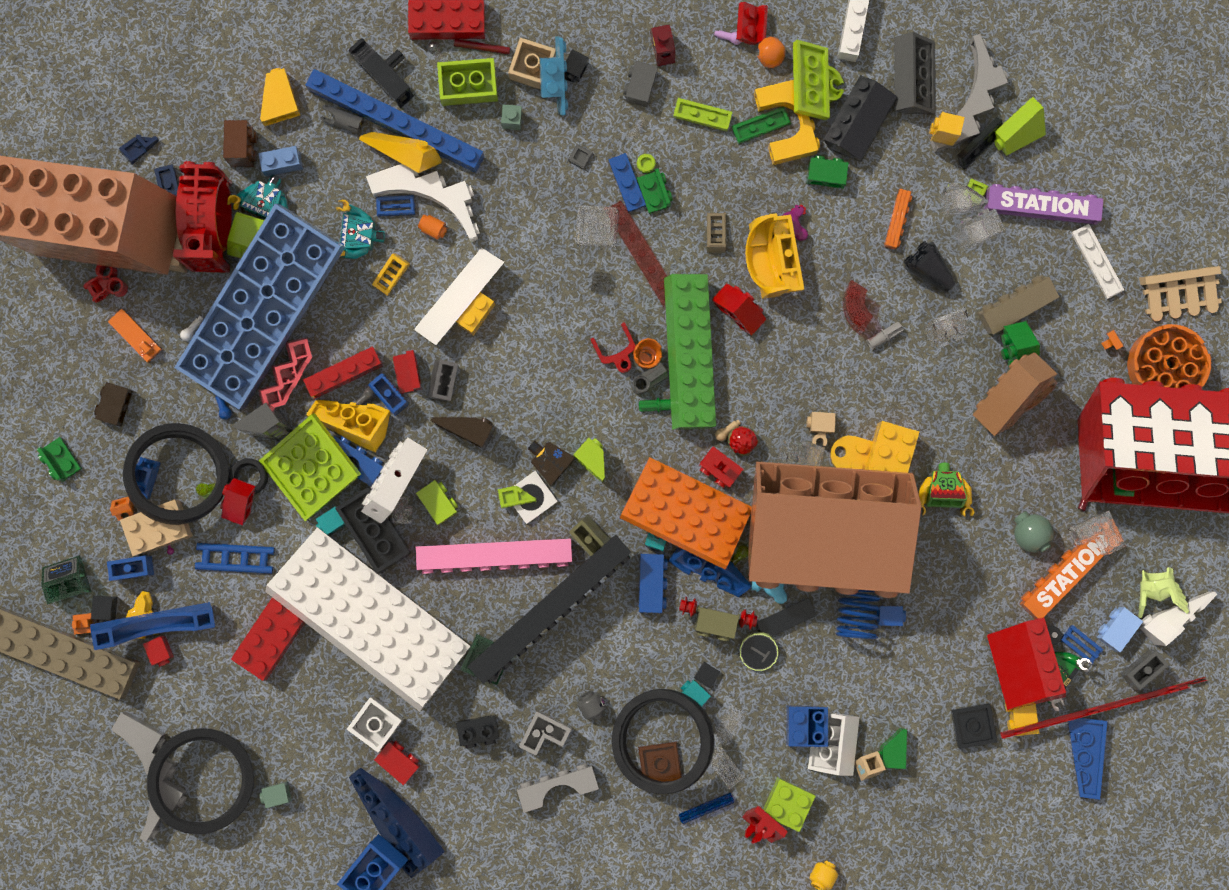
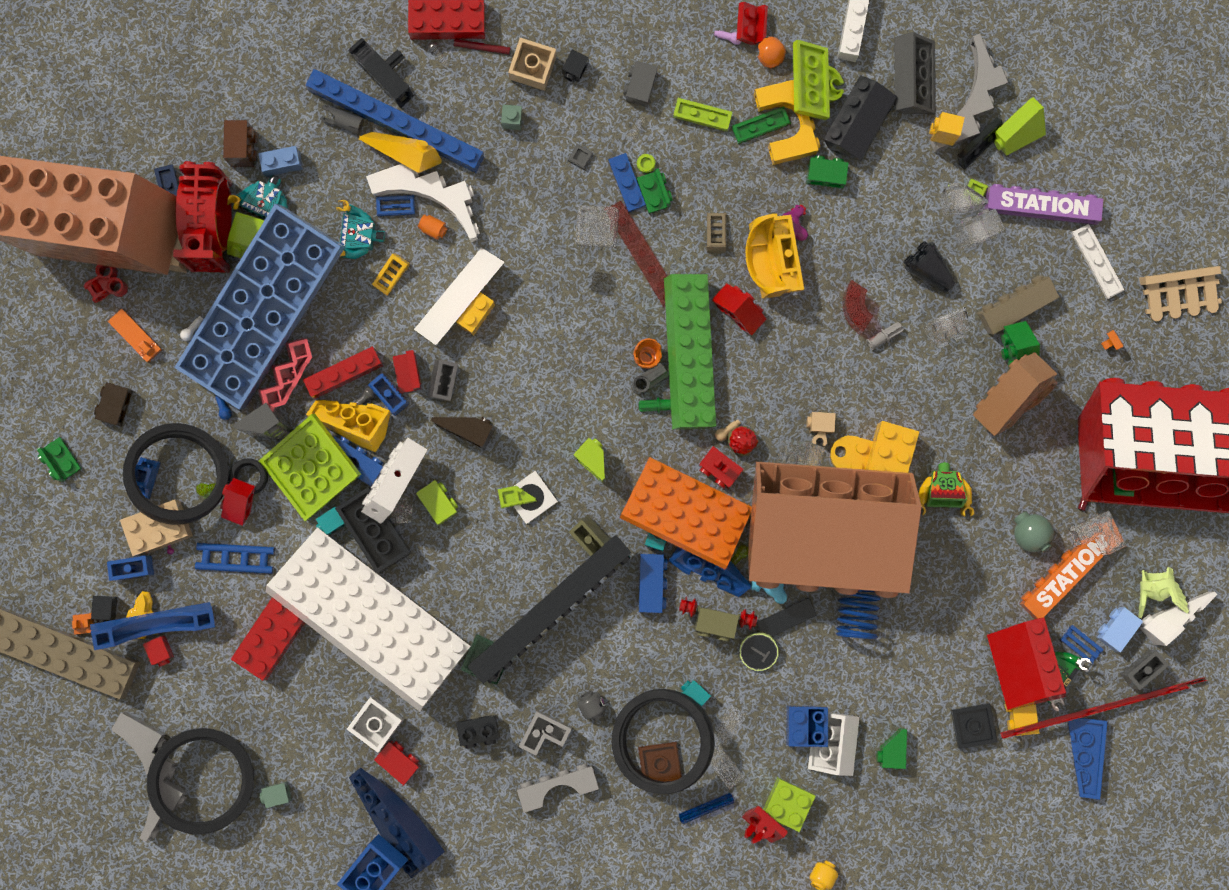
clear green slope [41,555,91,604] -> none
orange tile [110,496,134,521] -> none
dark blue slope [119,134,159,165] -> none
yellow slope [260,68,301,126] -> none
bright pink brick [416,539,572,574] -> none
lime brick [437,58,498,106] -> none
dark brown torso [528,441,575,486] -> none
dark azure bracket [540,36,568,115] -> none
red piece [590,322,635,373] -> none
dark red torso [650,24,675,67] -> none
black tile [694,662,720,688] -> none
tan brick [854,751,886,781] -> none
blue brick [877,606,906,626] -> none
orange piece [884,189,912,250] -> none
black tile [1047,626,1062,645] -> none
orange brick [1127,324,1211,388] -> none

